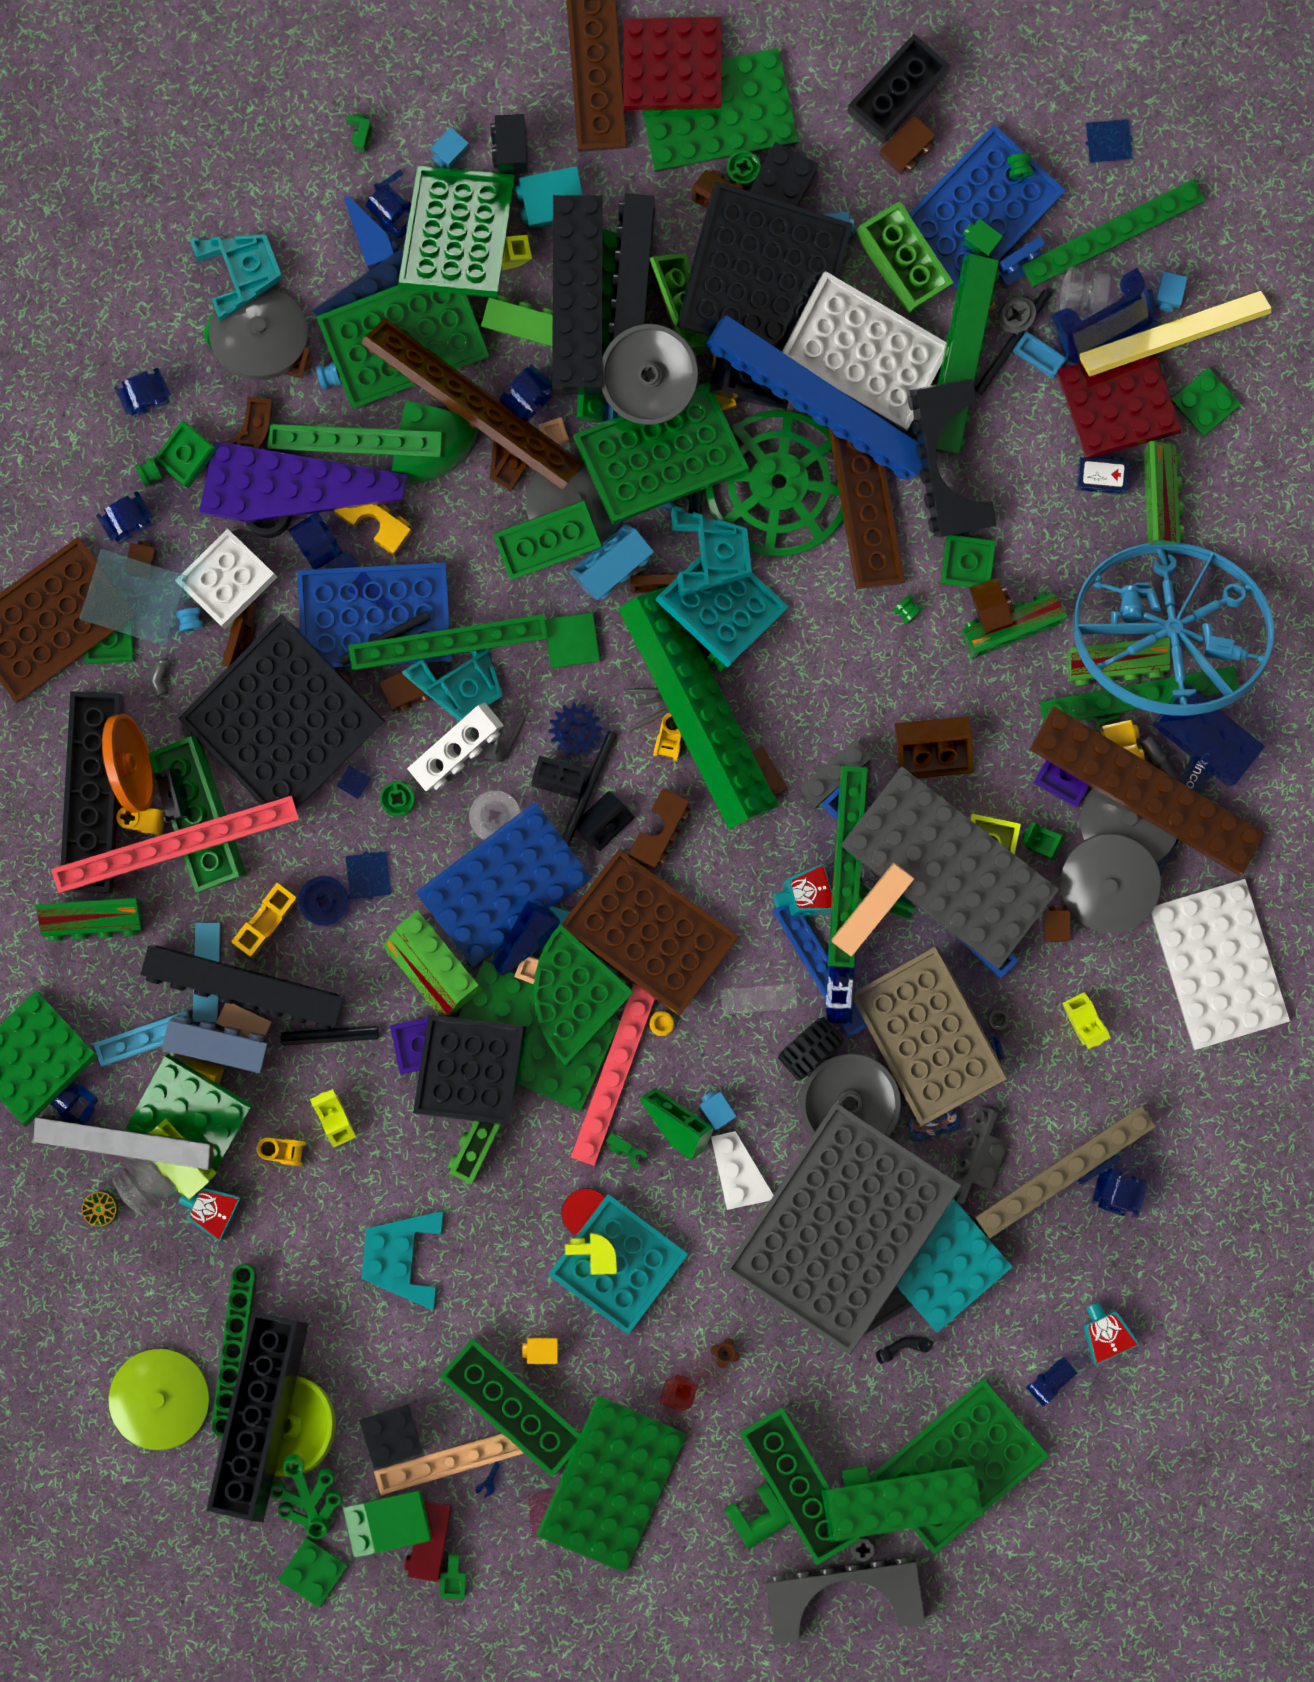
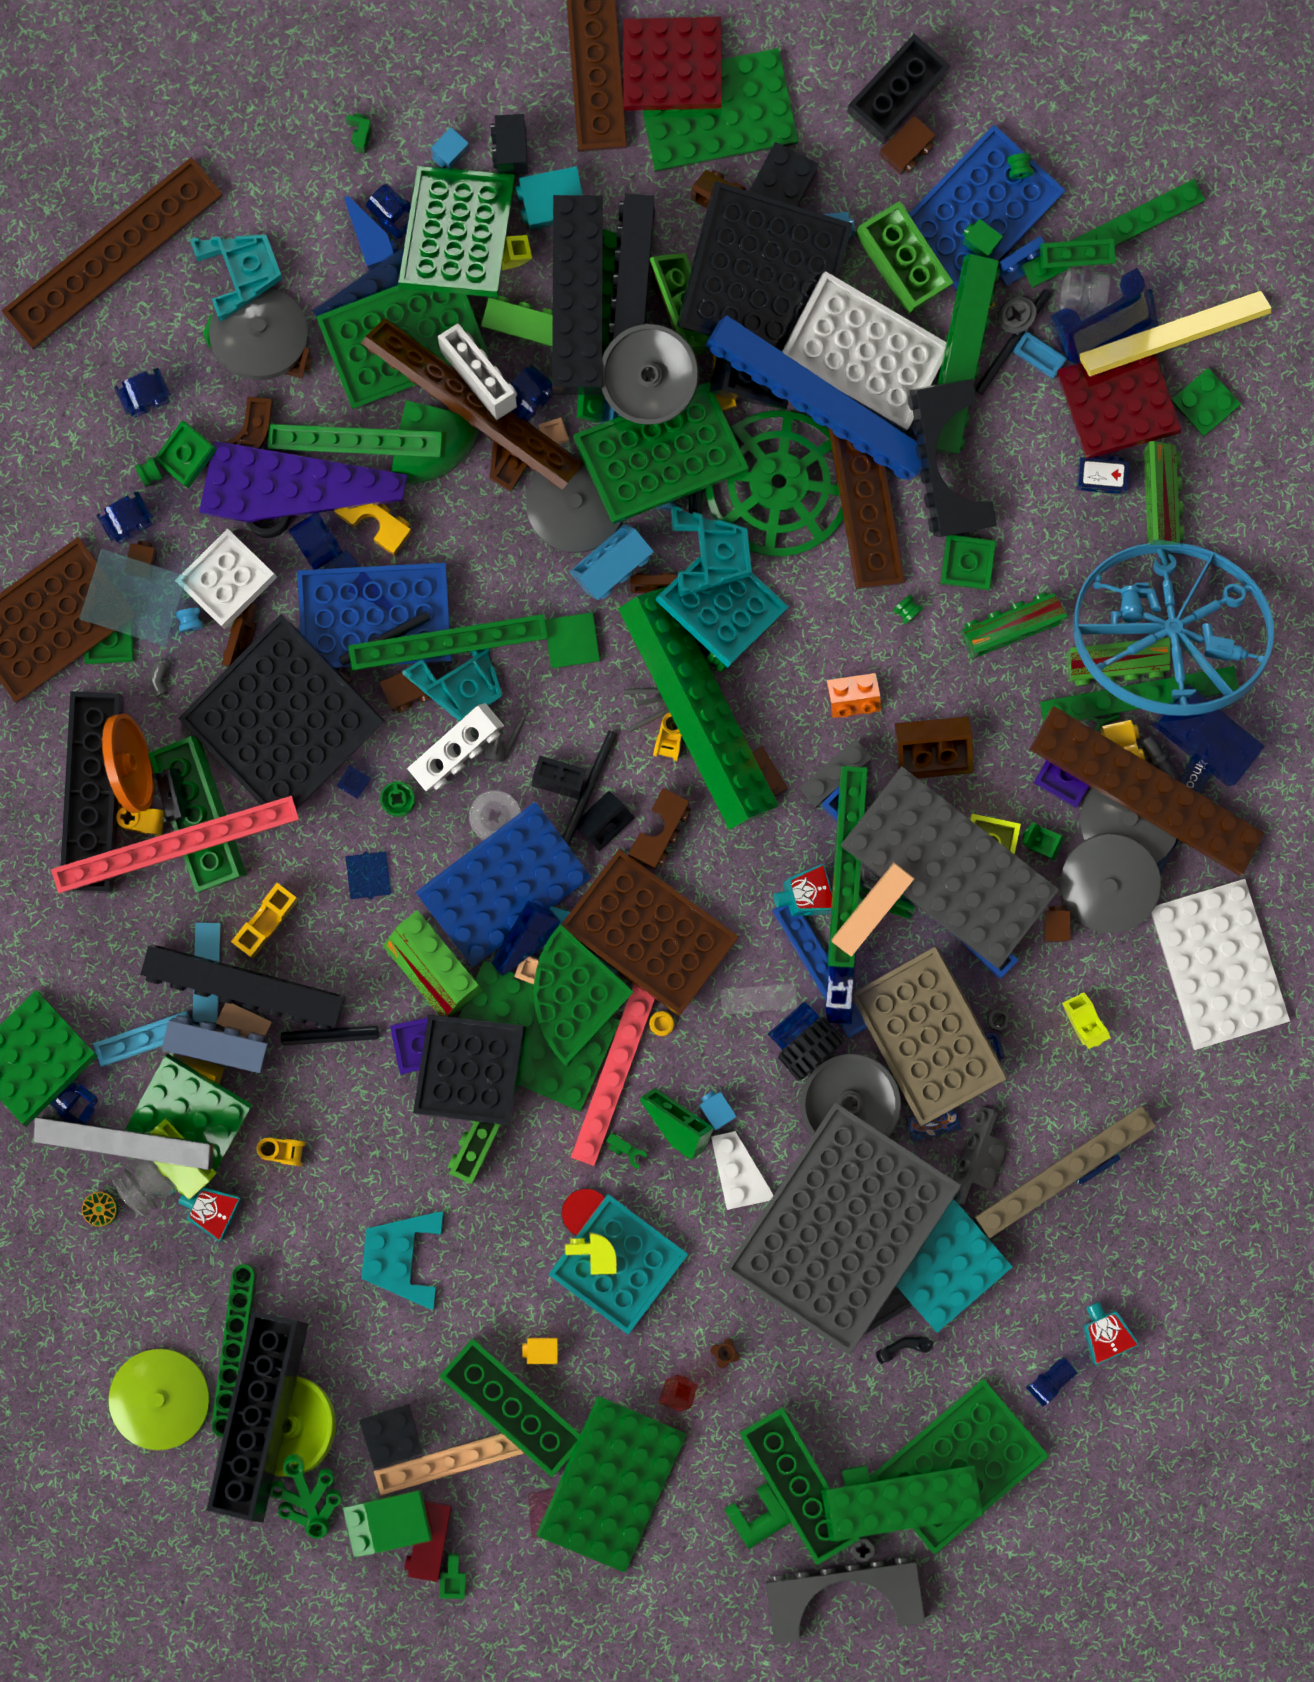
green slope [36,898,144,942] -> none
green plate [278,1537,348,1608] -> none
clear blue brick [298,876,351,927] -> none
neon yellow brick [310,1089,356,1147] -> none
dark azure wheel [316,362,342,390] -> none
clear blue piece [374,169,403,193] -> none
clear blue hand [475,1462,500,1498] -> none
green plate [493,500,603,580] -> none
clear blue gear [549,703,602,757] -> none
green wheel [727,150,761,188] -> none
reddish brown brick [969,578,1015,632] -> none
clear blue piece [1085,119,1133,163] -> none
clear blue brick [1091,1169,1147,1218] -> none
dark azure brick [1154,271,1187,312] -> none
none -> reddish brown plate [1,157,223,350]
none -> white brick [438,324,517,420]
none -> clear blue tile [768,1002,819,1050]
none -> orange bracket [827,673,881,718]
none -> green plate [1040,239,1116,269]

